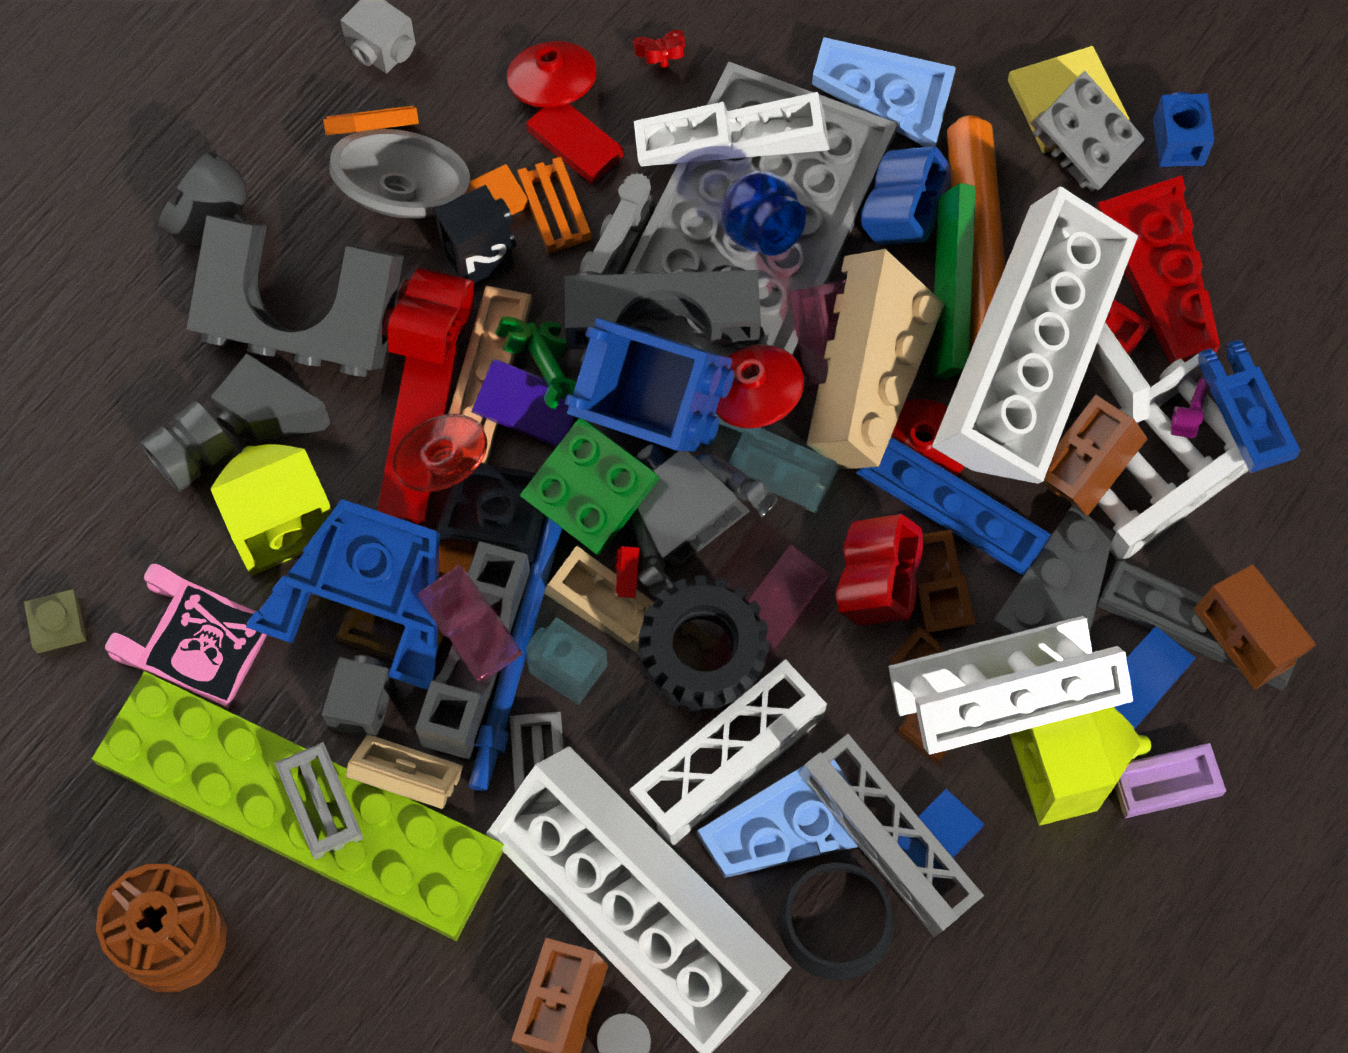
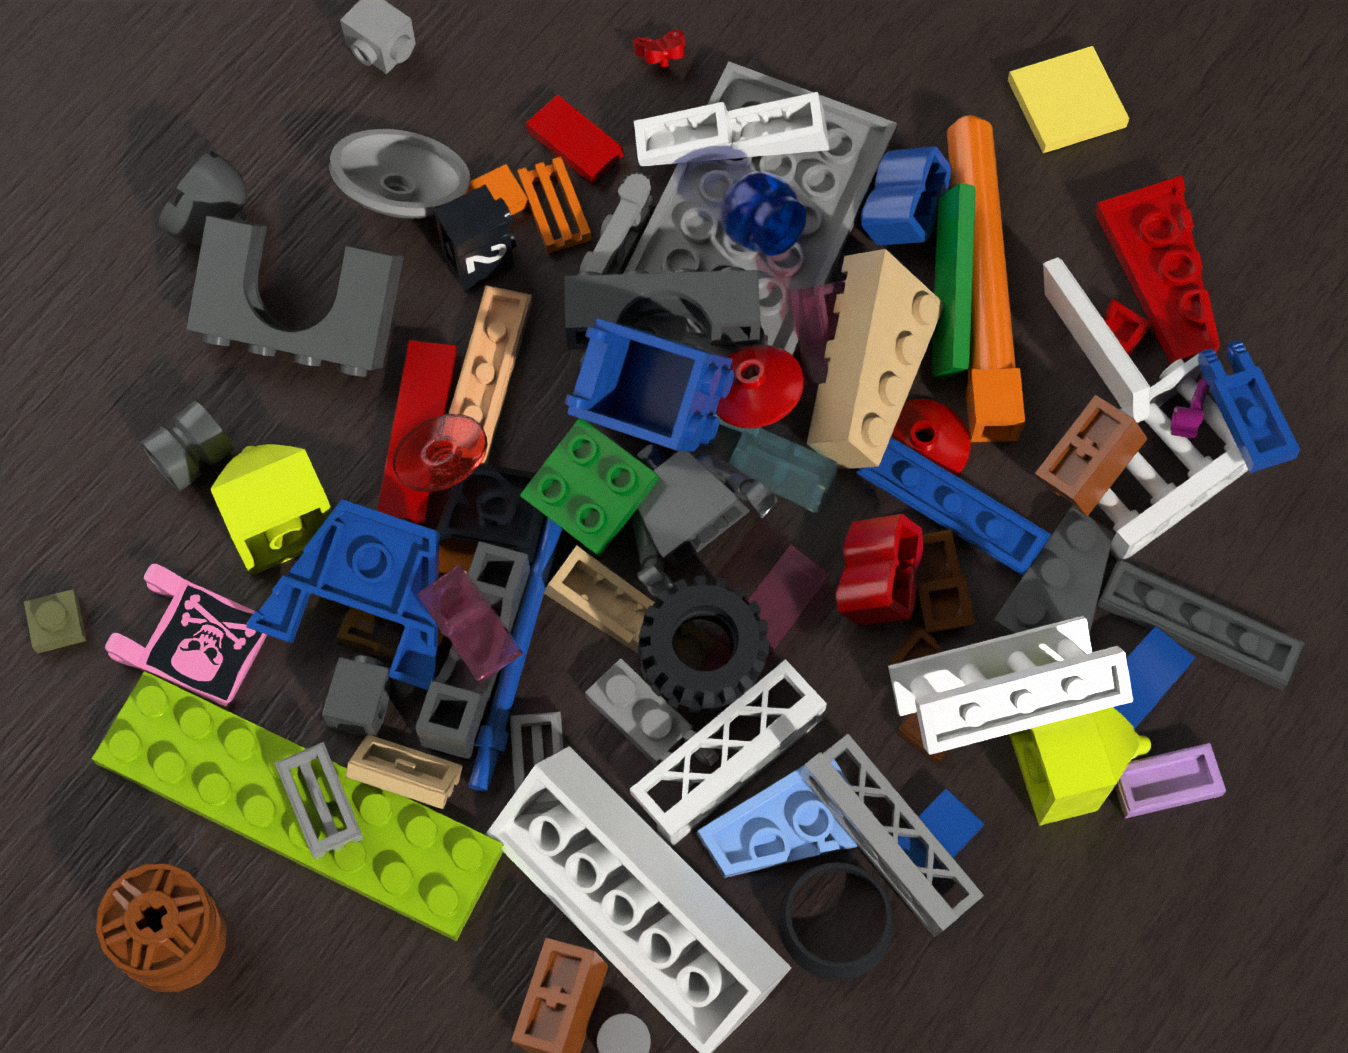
dark grey slope [211,353,331,442] -> none
orange tile [323,106,419,135] -> none
red brick [382,268,474,364] -> none
dark purple slope [471,359,575,447] -> none
green bar [495,316,576,409] -> none
red dish [507,41,597,107] -> none
clear light blue brick [526,617,607,705] -> none
red tile [615,546,639,598] -> none
light blue wing [812,37,956,147] -> none
white slope [932,186,1138,484] -> none
light grey hinge [1030,71,1145,192] -> none
blue brick [1153,91,1215,167] -> none
dark orange hinge [1193,564,1316,690] -> none
none -> light grey hinge [585,658,719,788]

